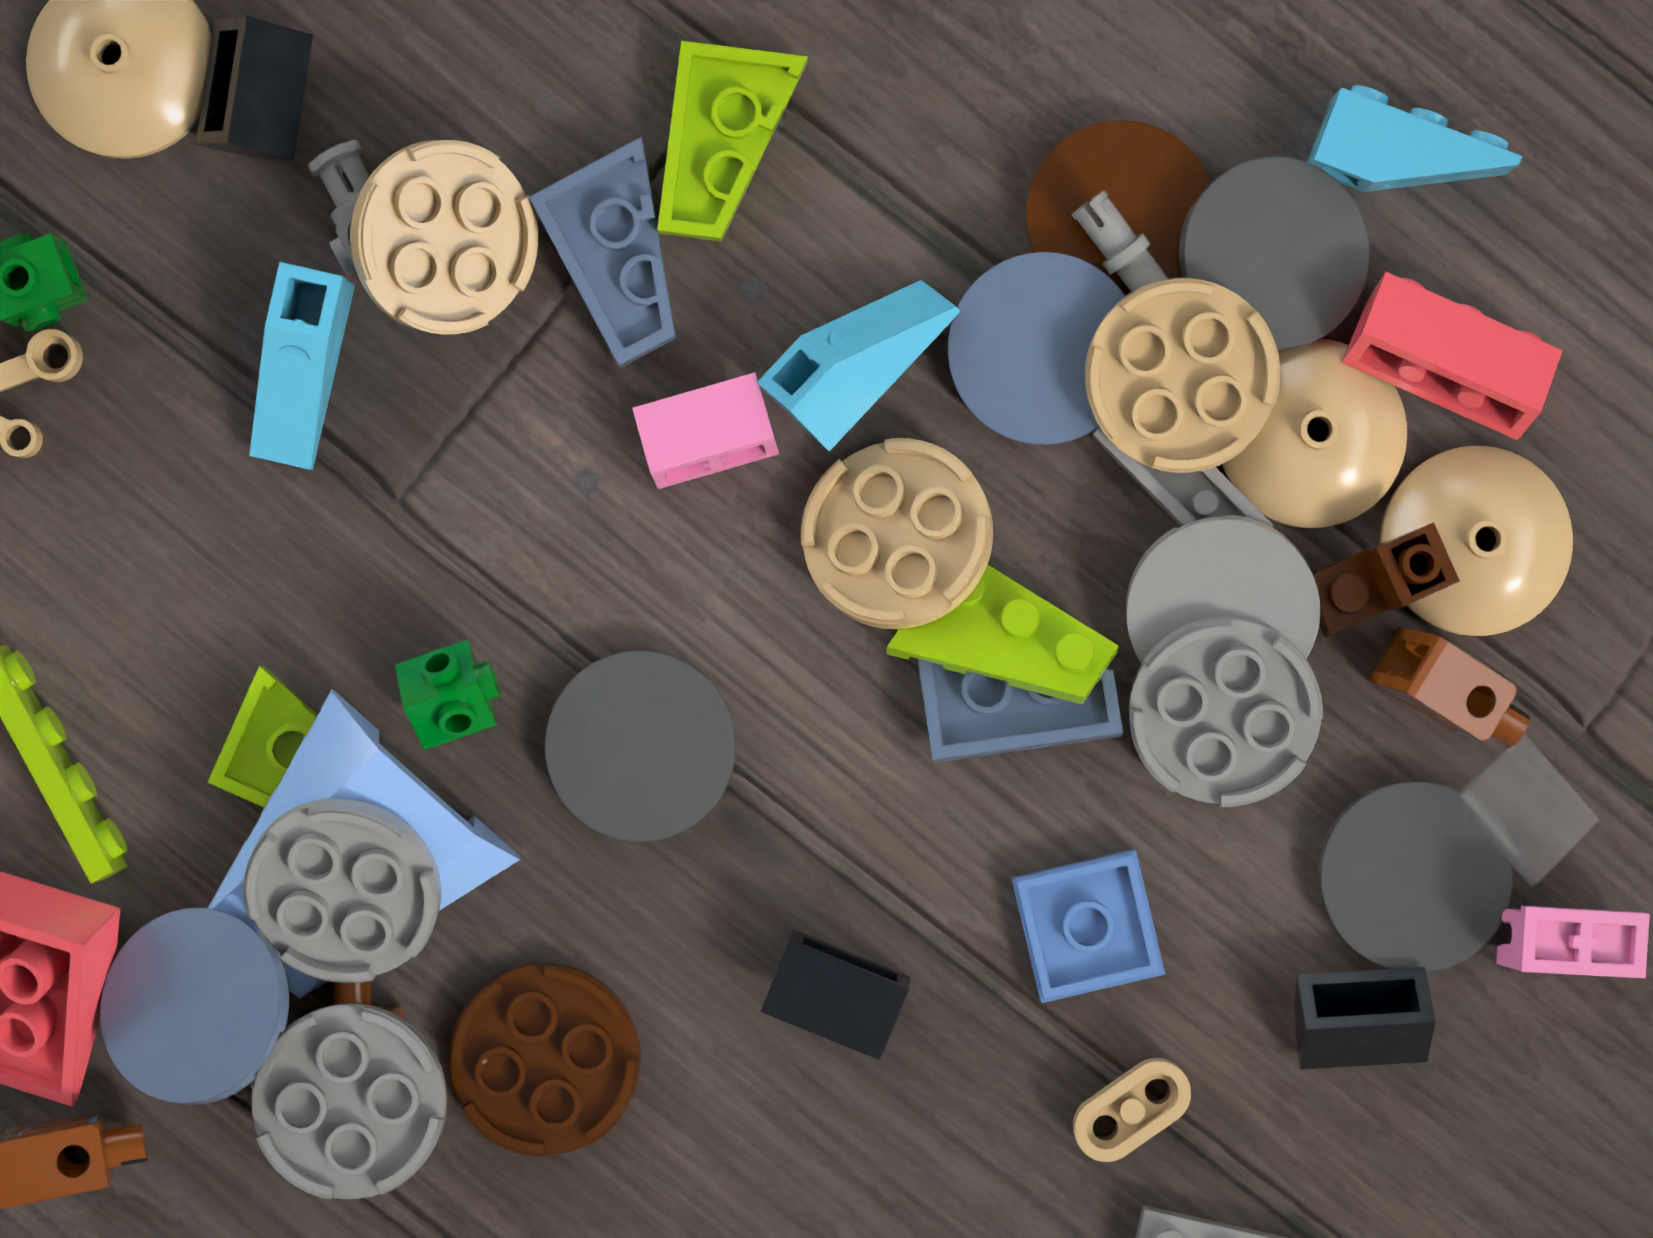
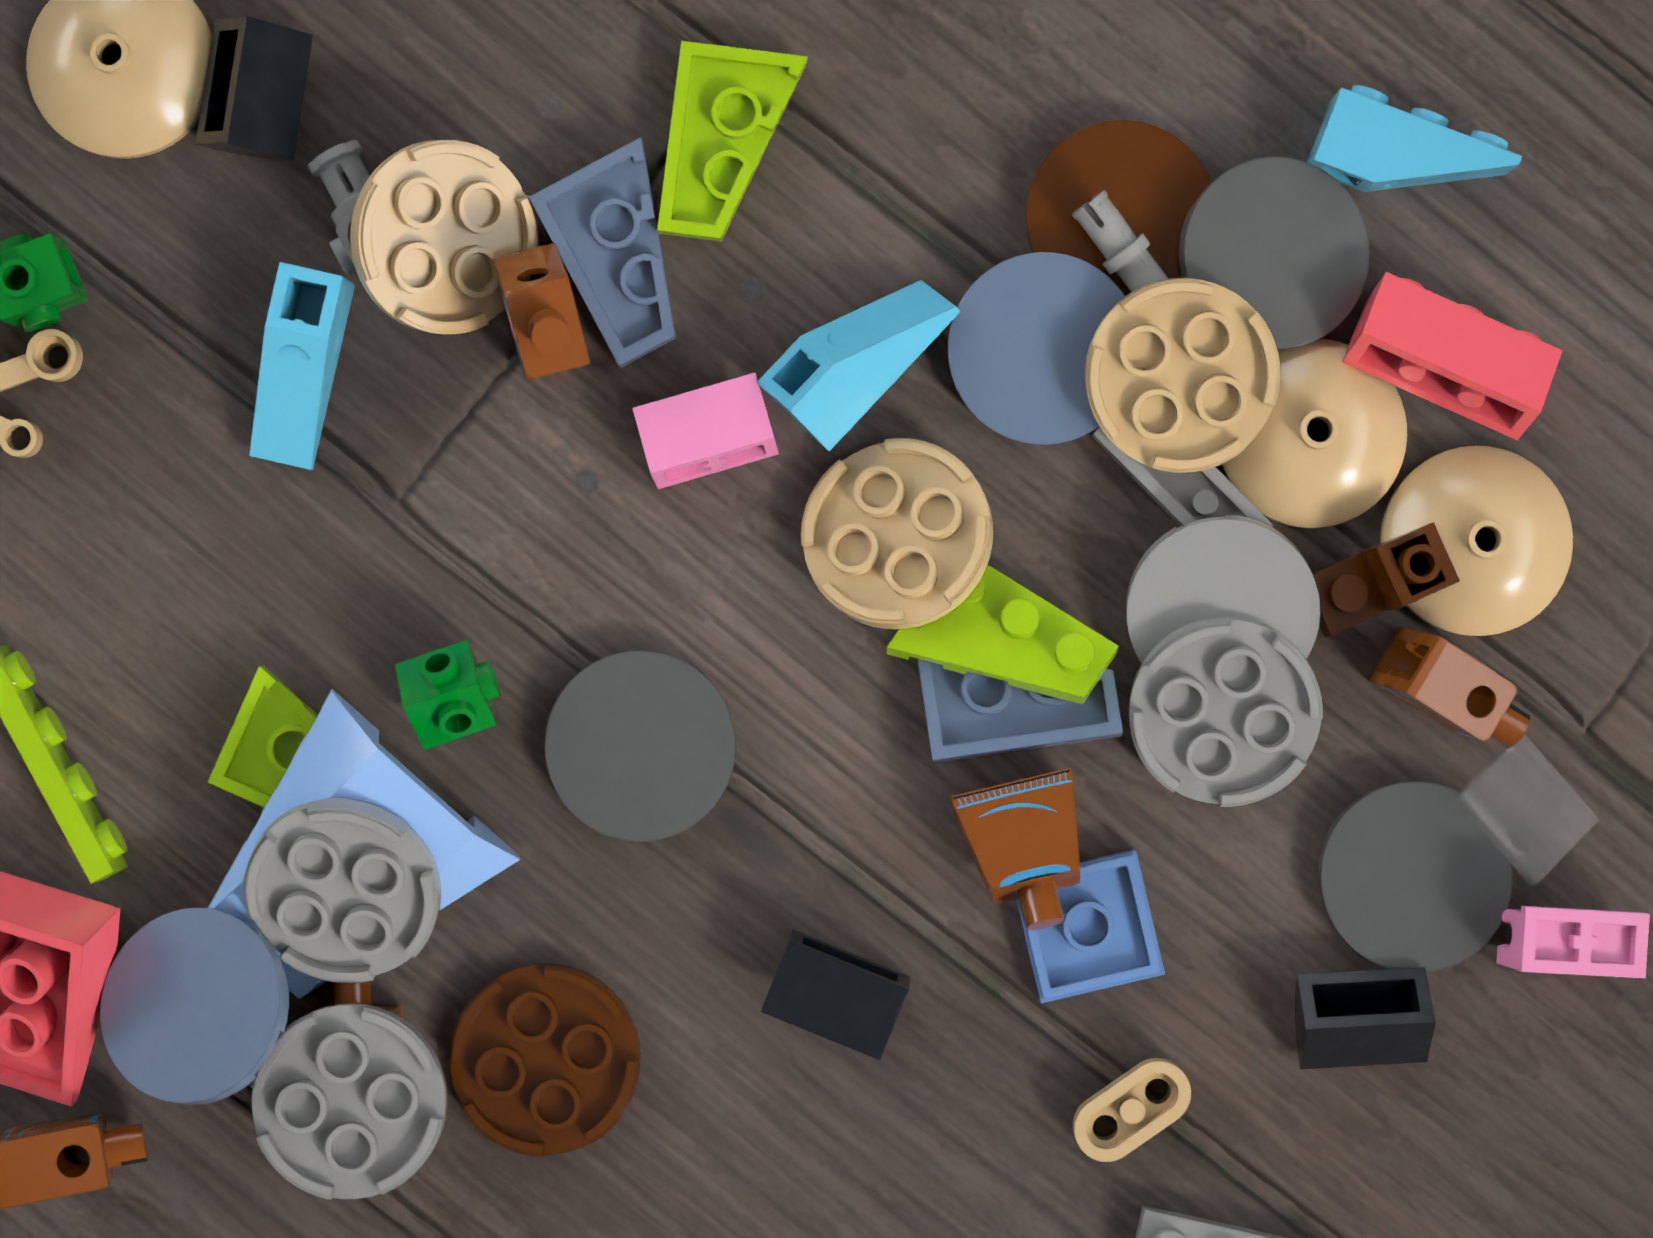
none -> dark orange torso [493,242,590,380]
none -> dark orange torso [951,768,1080,930]

